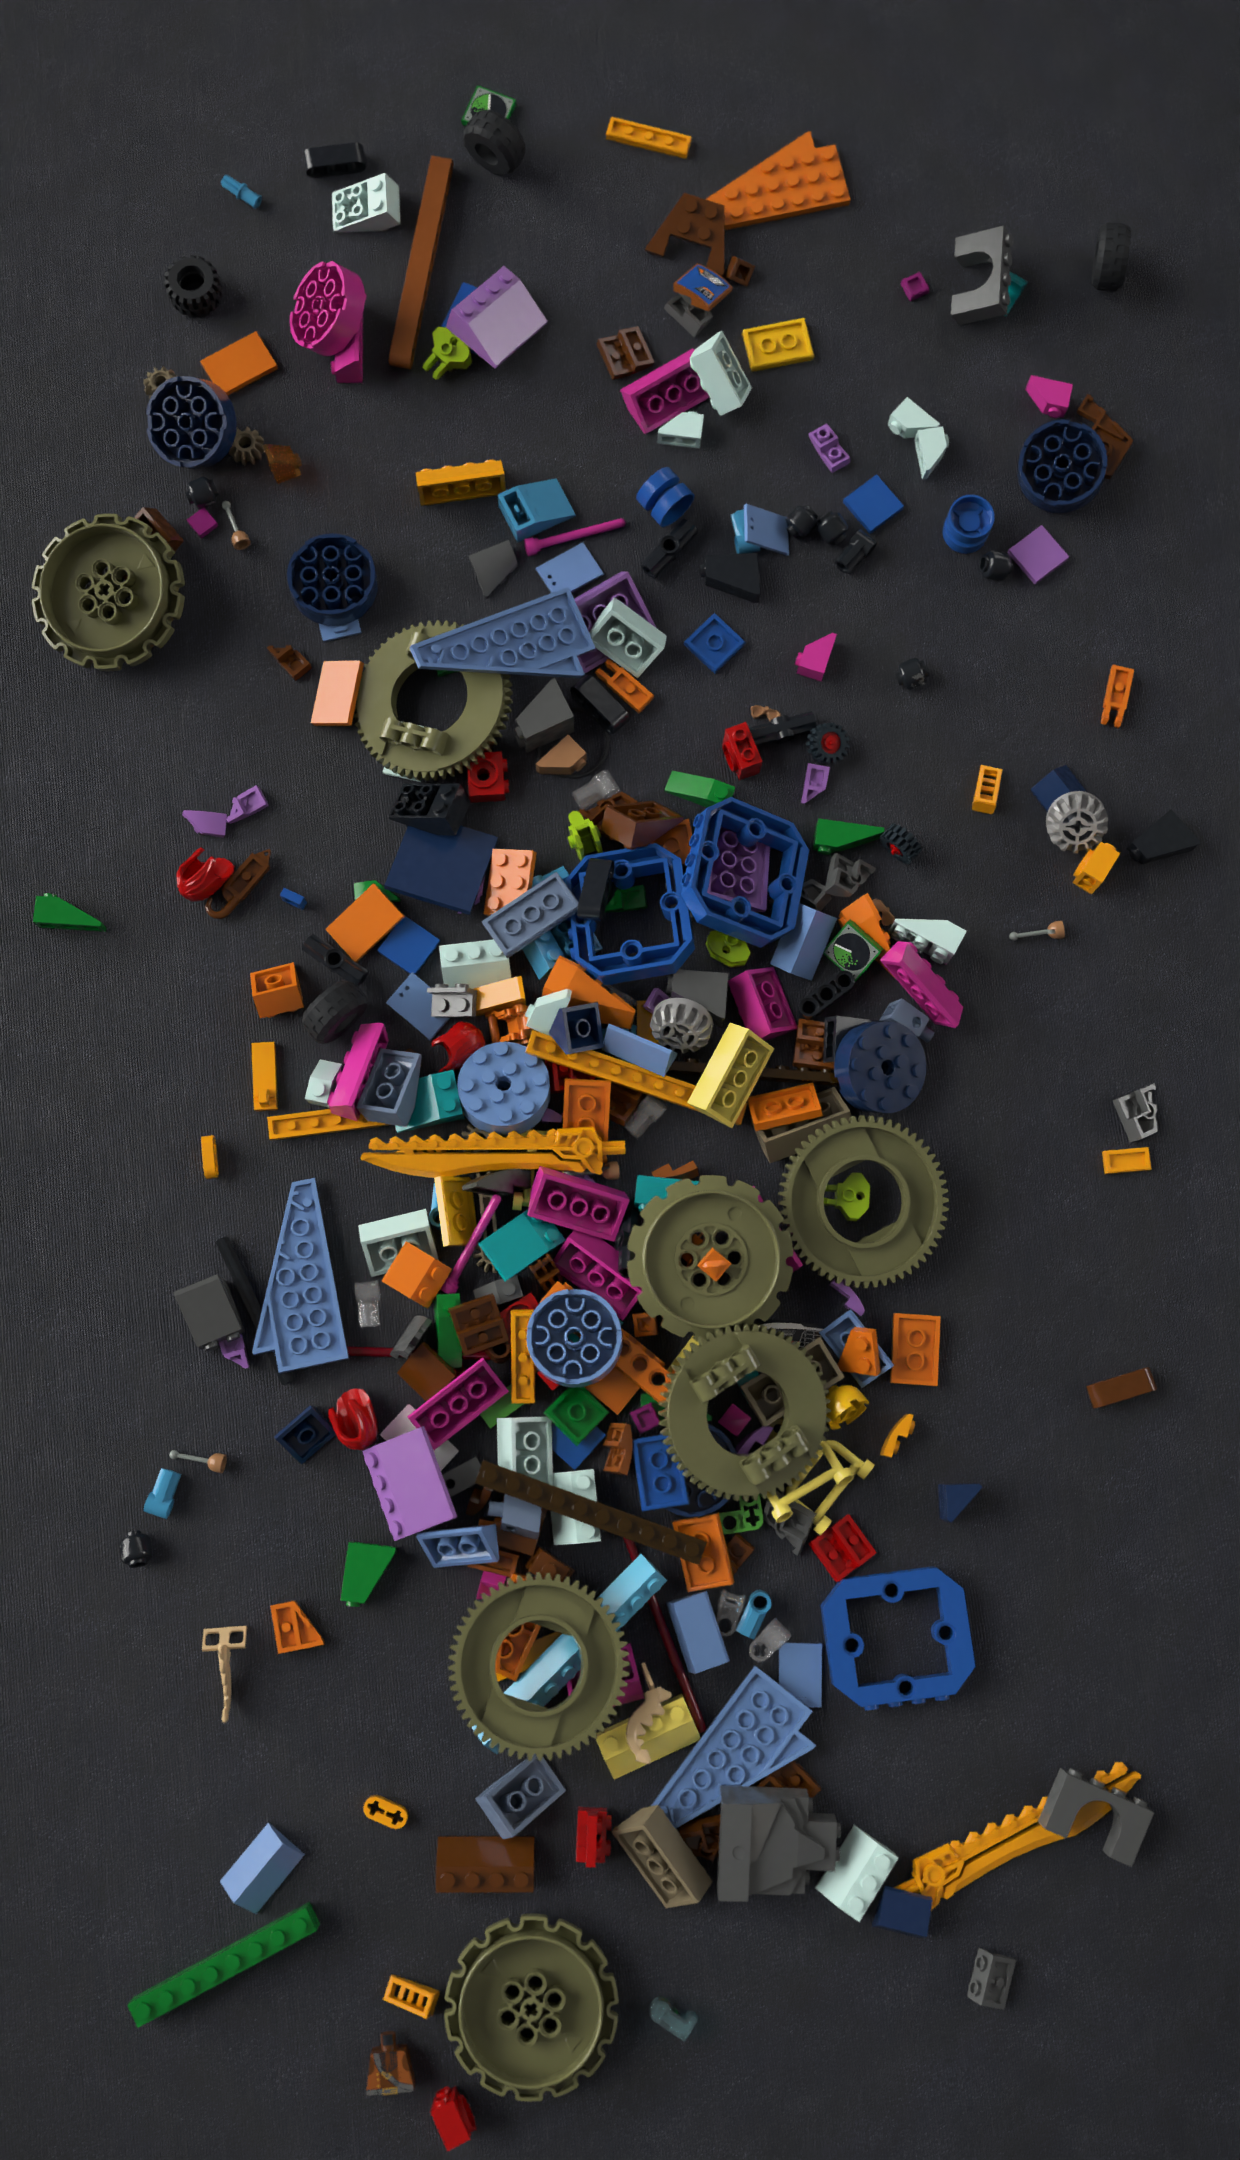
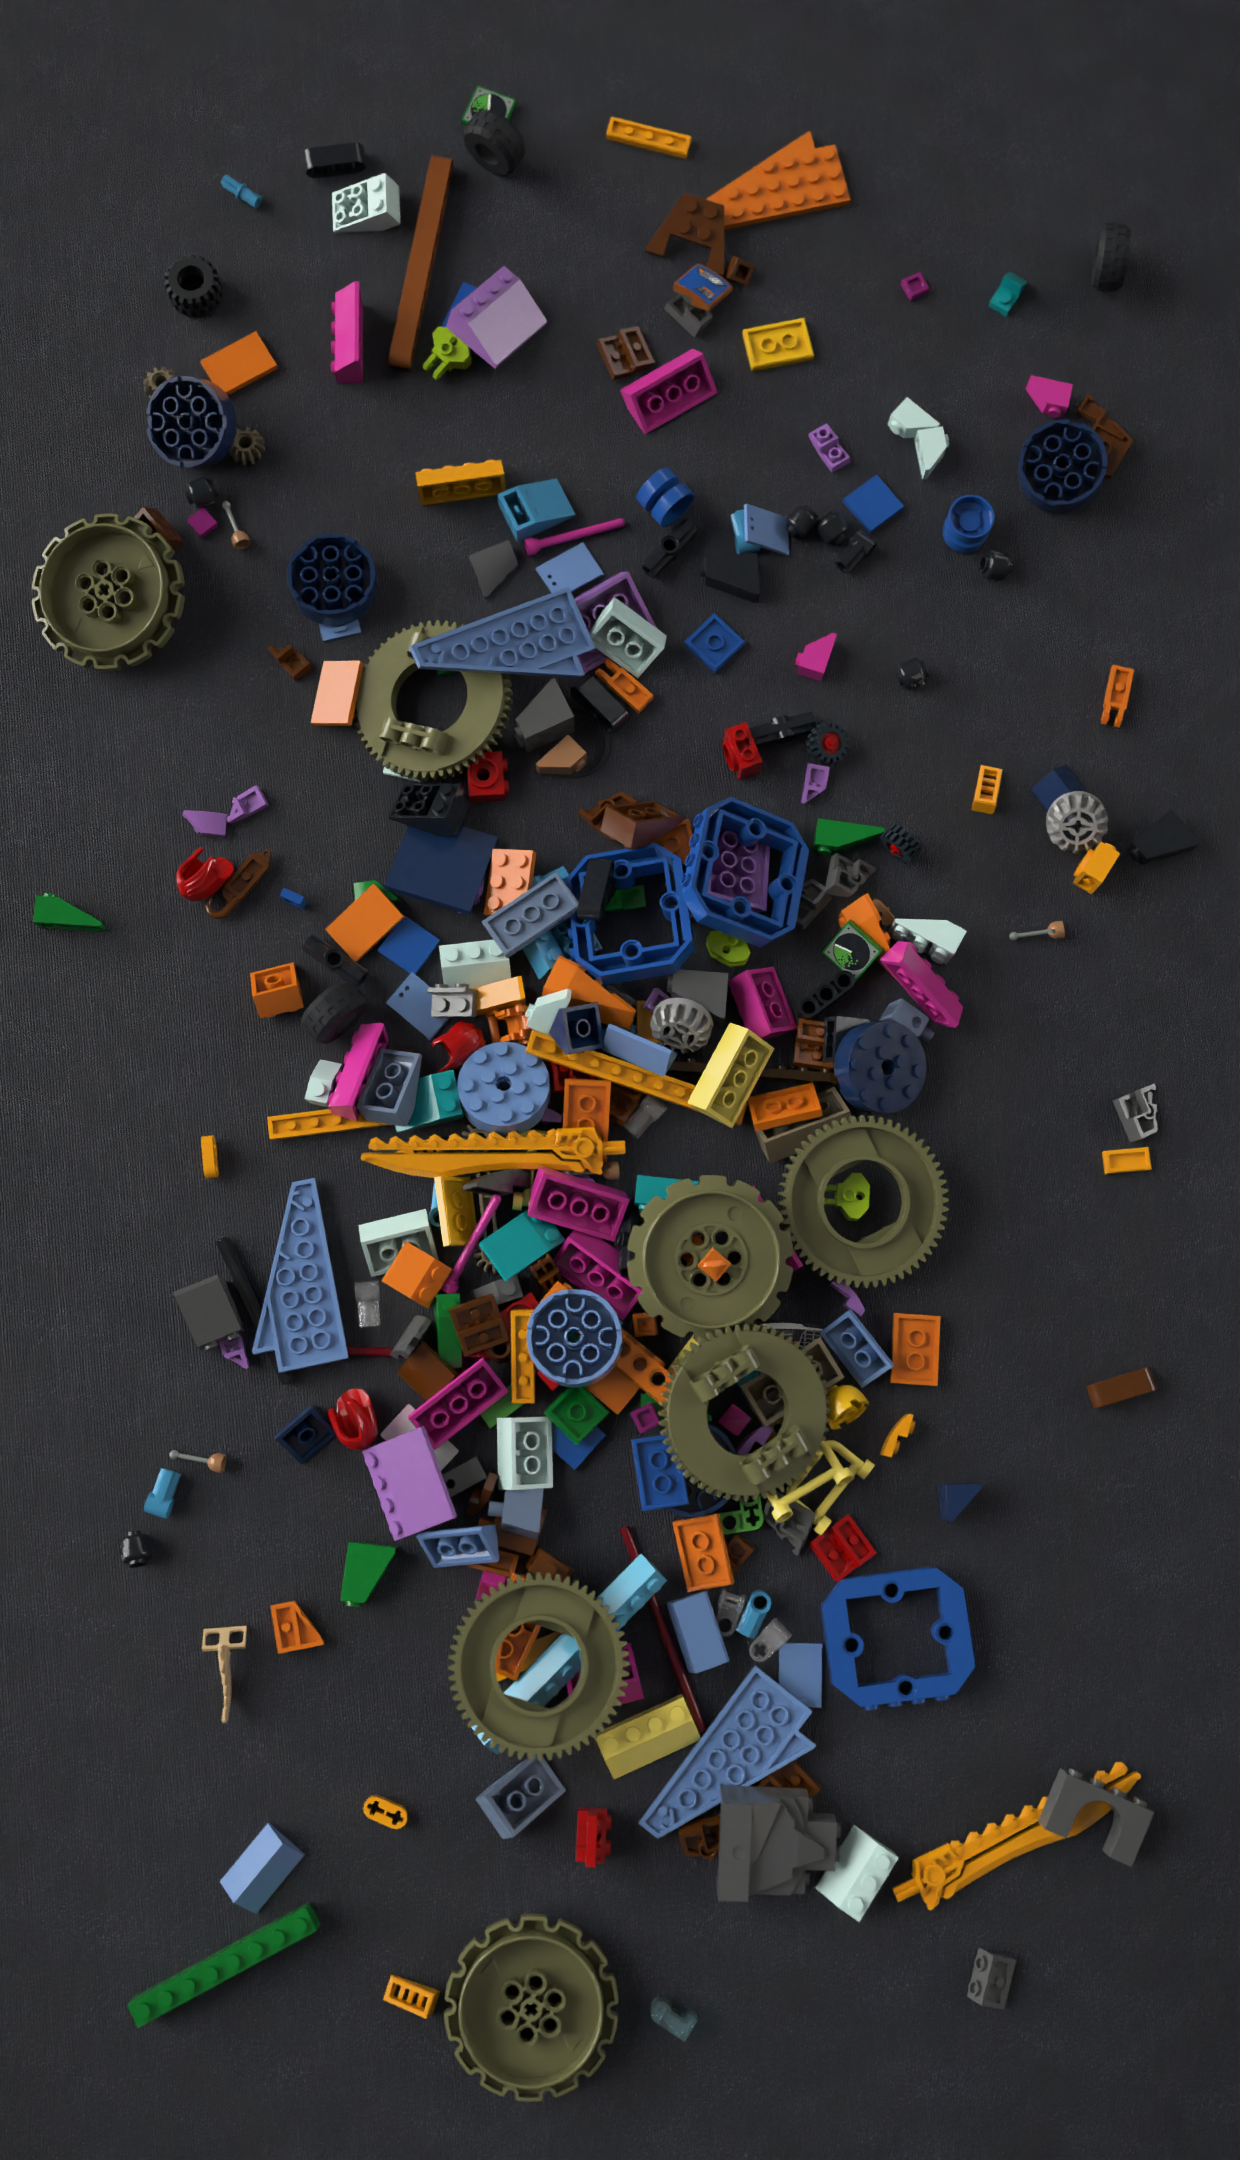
light orange hinge [251,1042,278,1111] -> none
clear orange slope [263,444,302,484] -> none
dark pink brick [290,261,367,356] -> none
torso [366,2031,416,2097] -> none
red brick [430,2086,476,2151] -> none
reddish brown slope [436,1836,535,1893] -> none
dark brown plate [475,1460,707,1565] -> none
light aqua slope [551,1469,601,1545] -> none
lime hinge [567,811,603,861] -> none
clear piece [572,770,620,810] -> none
dark orange slope [603,1423,632,1475] -> none
dark tan slope [612,1805,713,1908] -> none
tan piece [626,1662,672,1764] -> none
dark orange slope [651,1161,699,1180] -> none
light aqua slope [657,411,704,449] -> none
green slope [664,771,735,808] -> none
light aqua slope [689,331,752,416] -> none
medium nougat piece [750,705,781,721] -> none
medium blue slope [770,903,837,981] -> none
orange wing [837,1327,881,1376] -> none
dark blue slope [872,1886,932,1938] -> none
dark grey arch [951,226,1013,325] -> none
medium lavender tile [1007,525,1069,584] -> none

